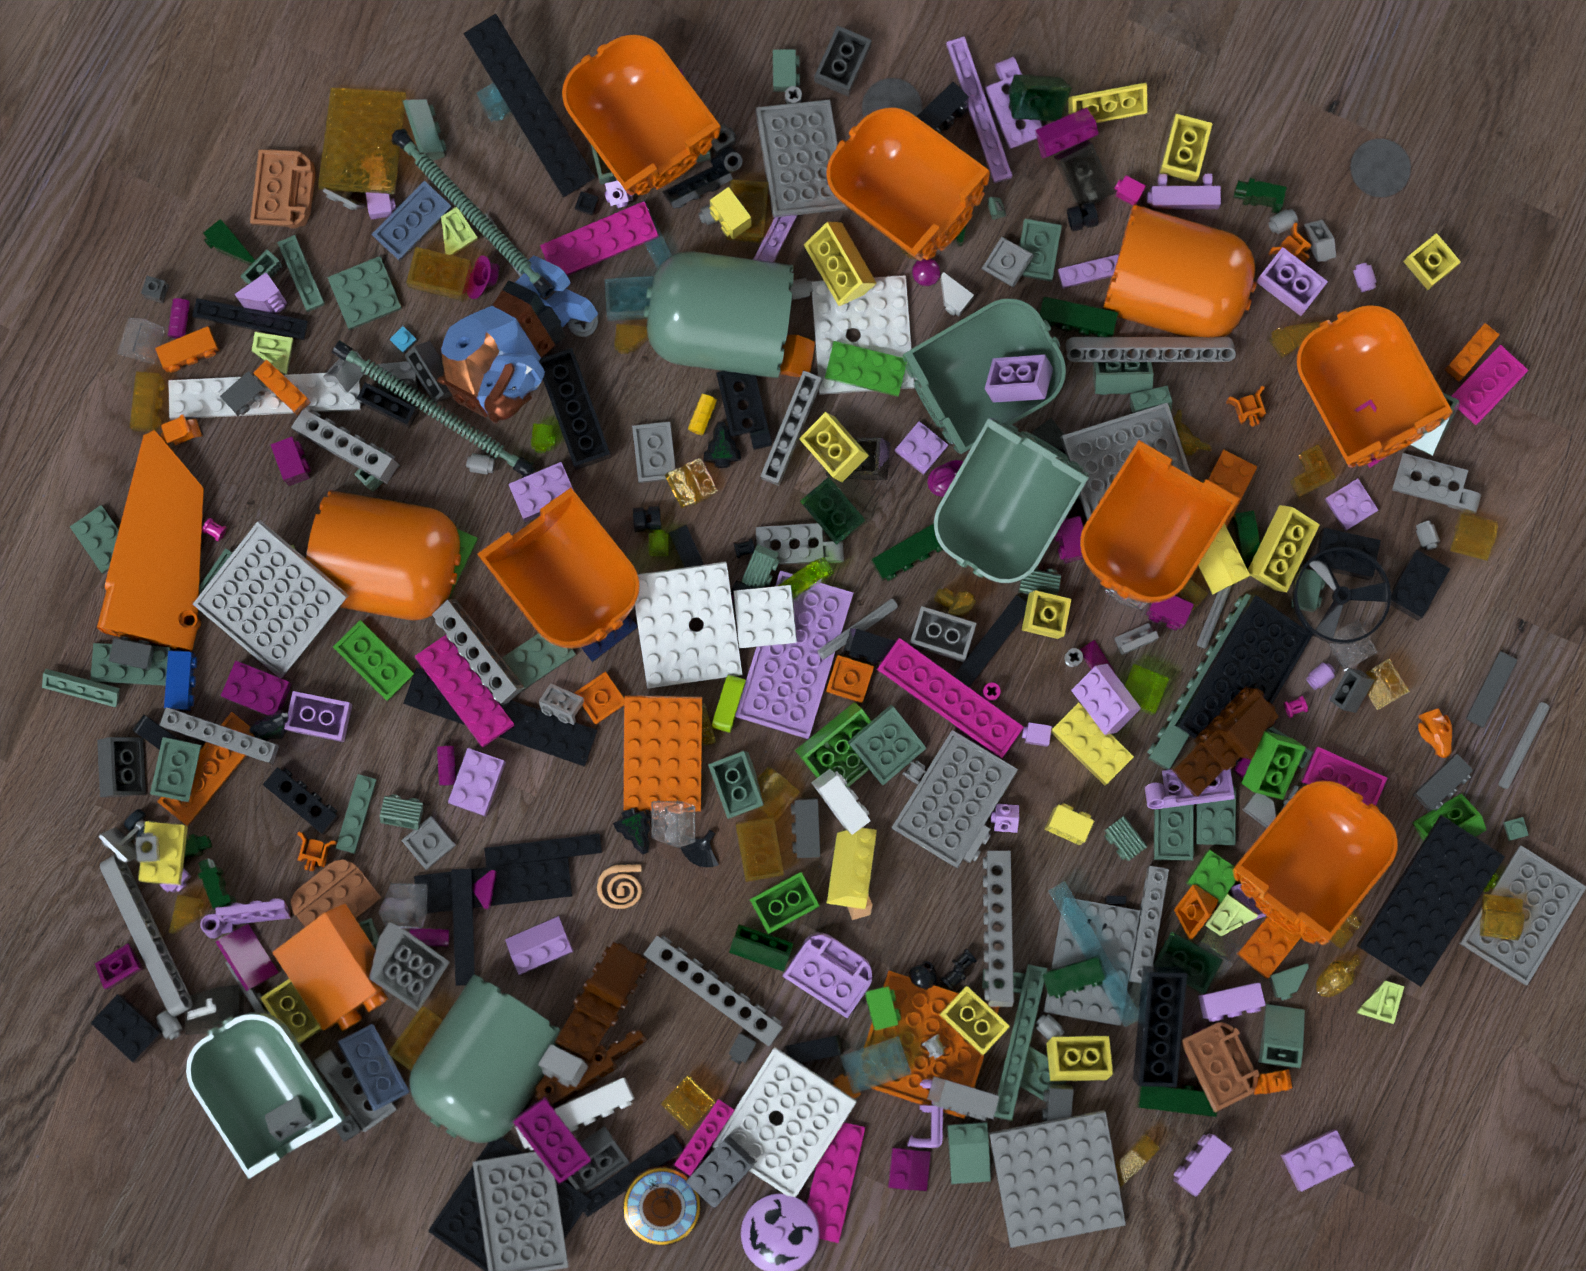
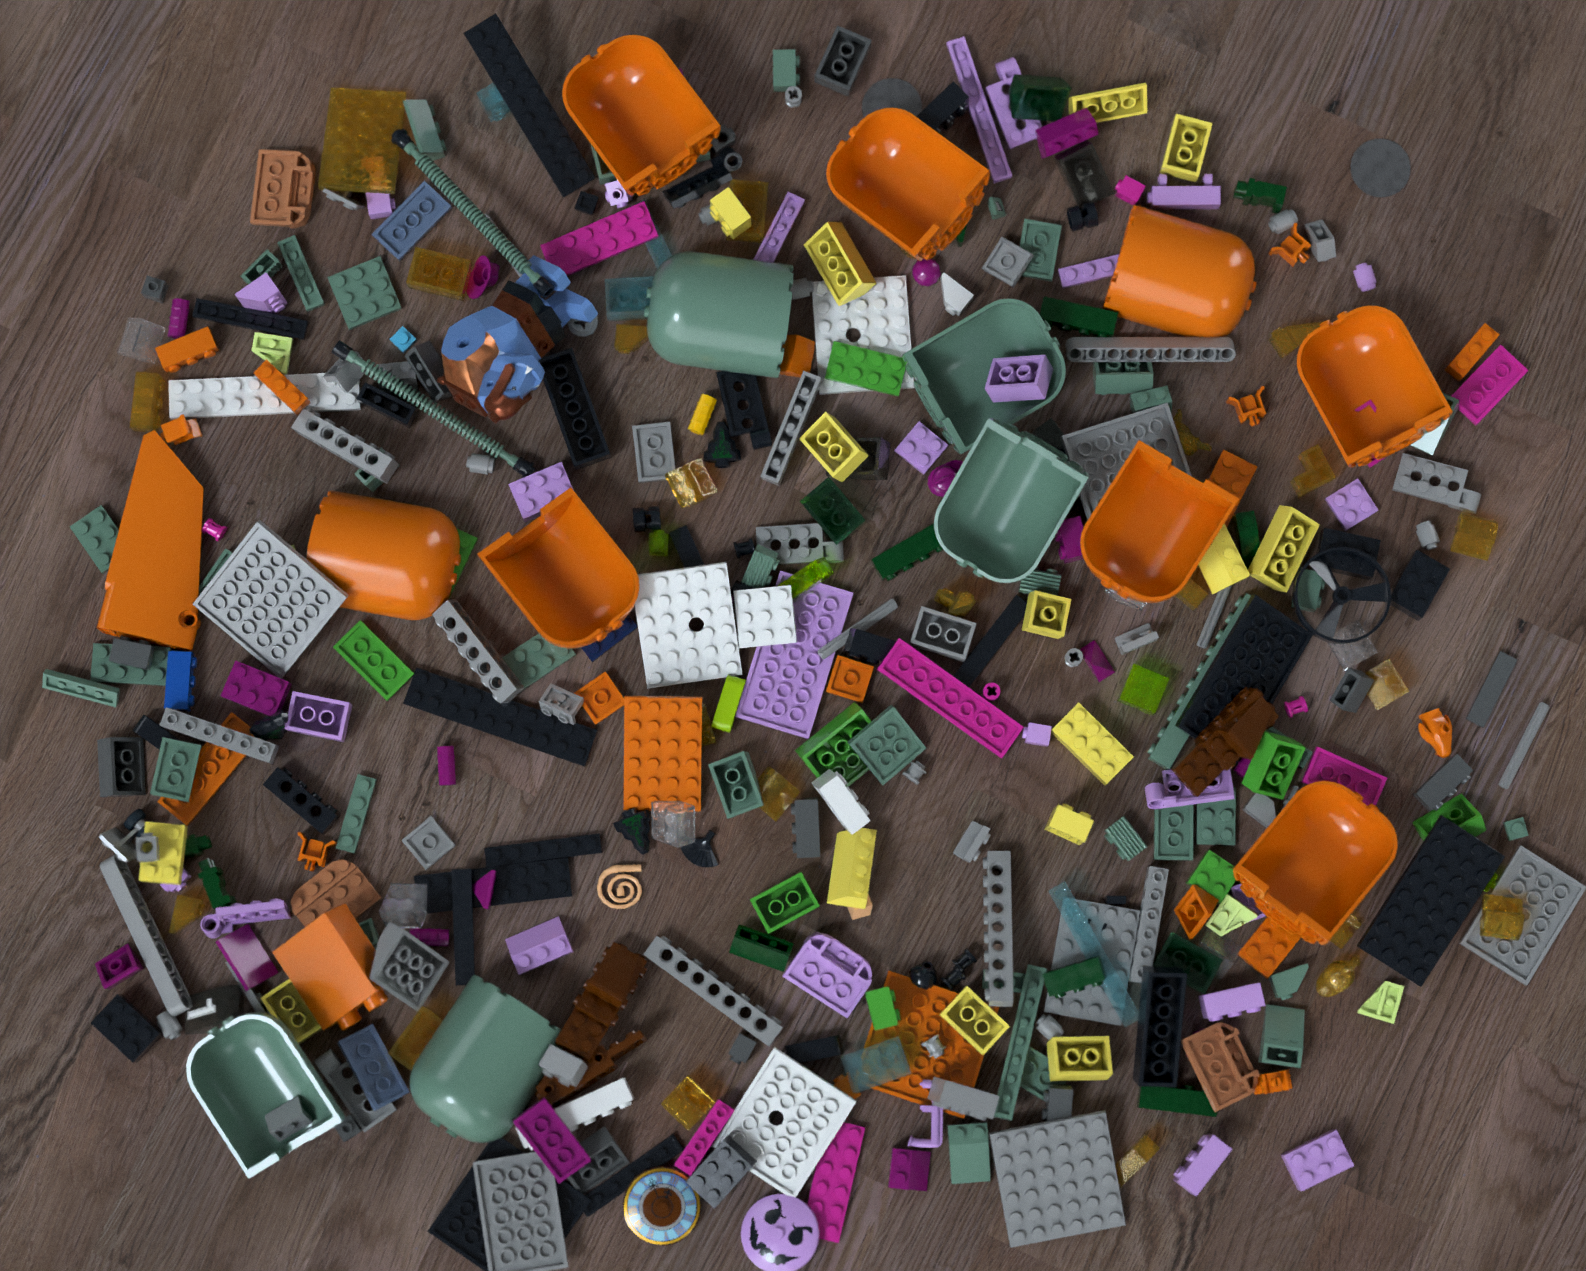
dark green slope [203,219,255,266] -> none
dark grey brick [220,371,266,416] -> none
magenta brick [270,437,312,486] -> none
sand green brick [380,794,423,830] -> none
dark pink plate [415,635,514,748] -> none
yellowish green wing [441,207,478,259] -> none
lavender brick [448,748,506,817] -> none
clear neon green brick [531,423,556,453] -> none
clear yellow brick [736,815,784,882] -> none
light grey plate [755,100,848,218] -> none
light grey plate [892,730,1018,869] -> none
lavender brick [991,804,1019,833] -> none
lavender brick [1071,664,1141,735] -> none
magenta brick [1145,596,1194,631] -> none
lavender slope [1256,247,1328,316] -> none
lavender brick [1306,662,1335,690] -> none
light yellow brick [1404,233,1461,290] -> none

